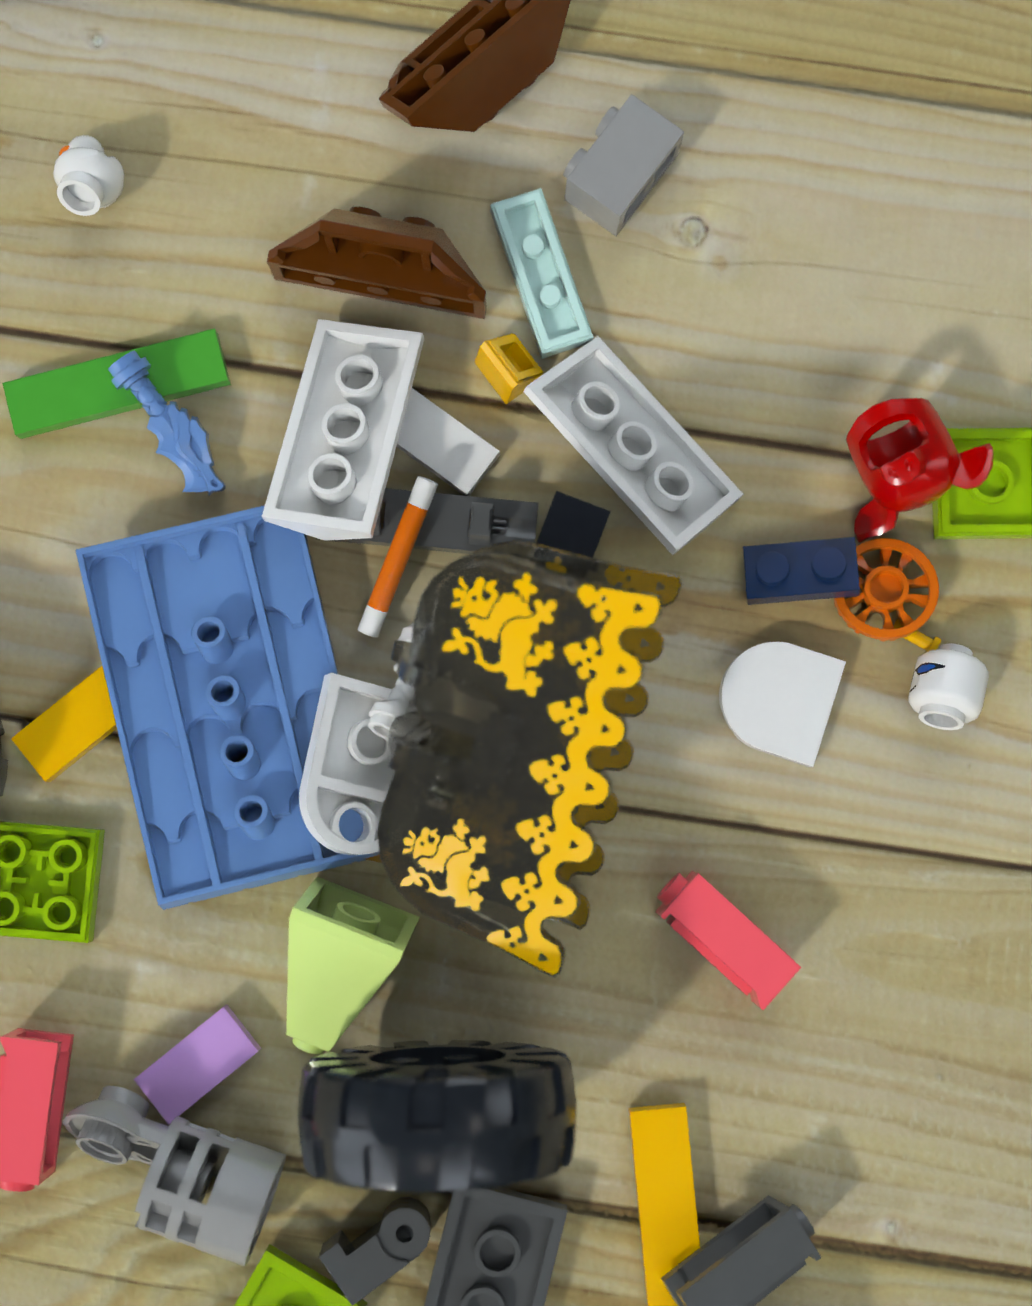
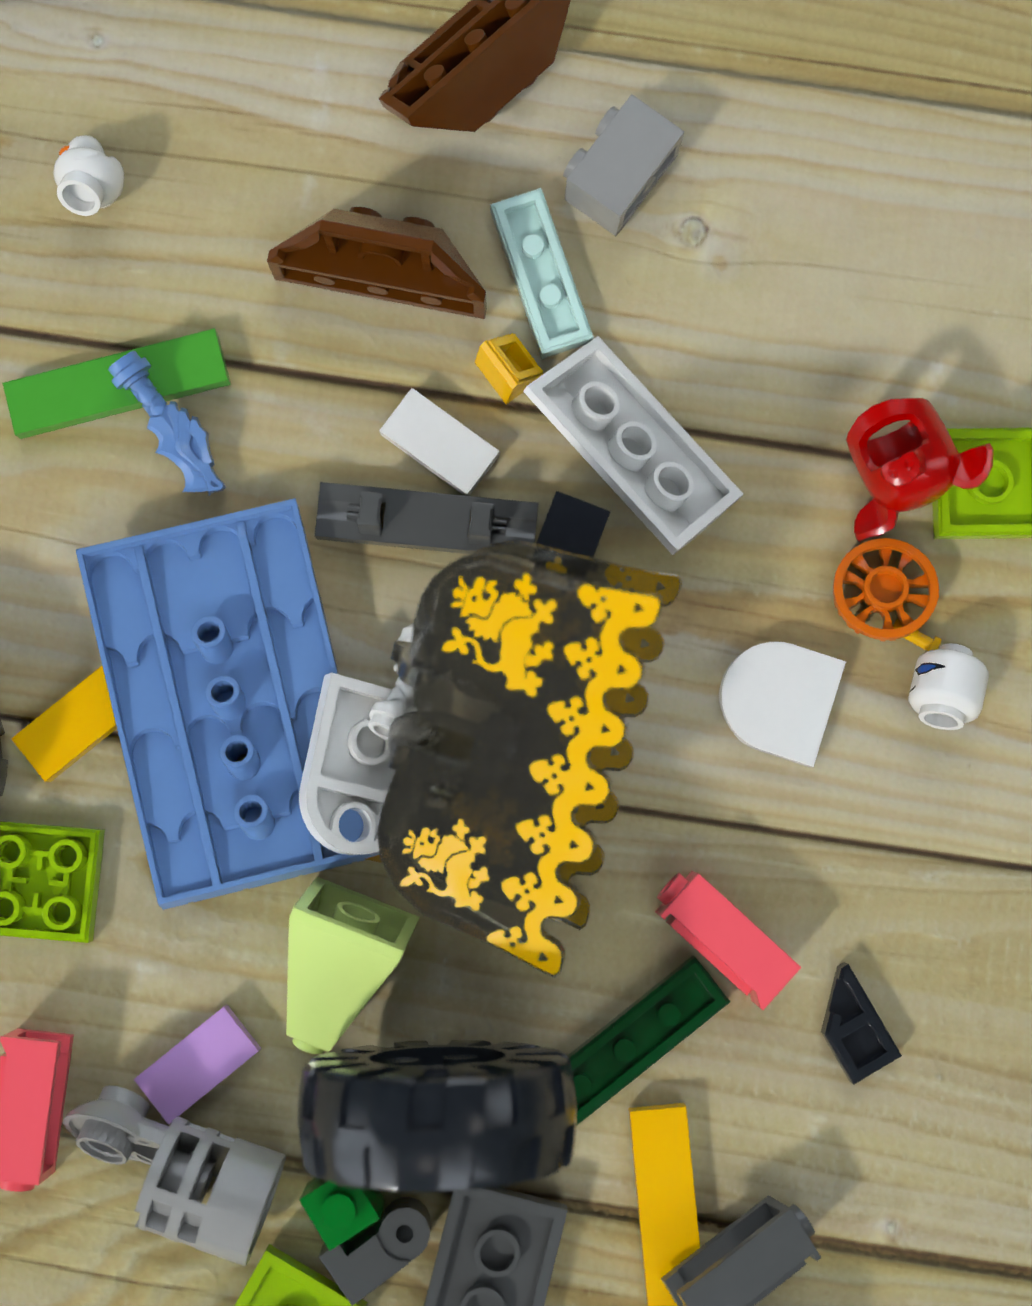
white slope [262,319,425,541] -> none
orange bar [357,476,438,638] -> none
dark blue plate [743,537,860,605] -> none
none -> green brick [299,1178,385,1251]
none -> dark green tile [567,955,730,1126]
none -> black tile [821,962,902,1085]

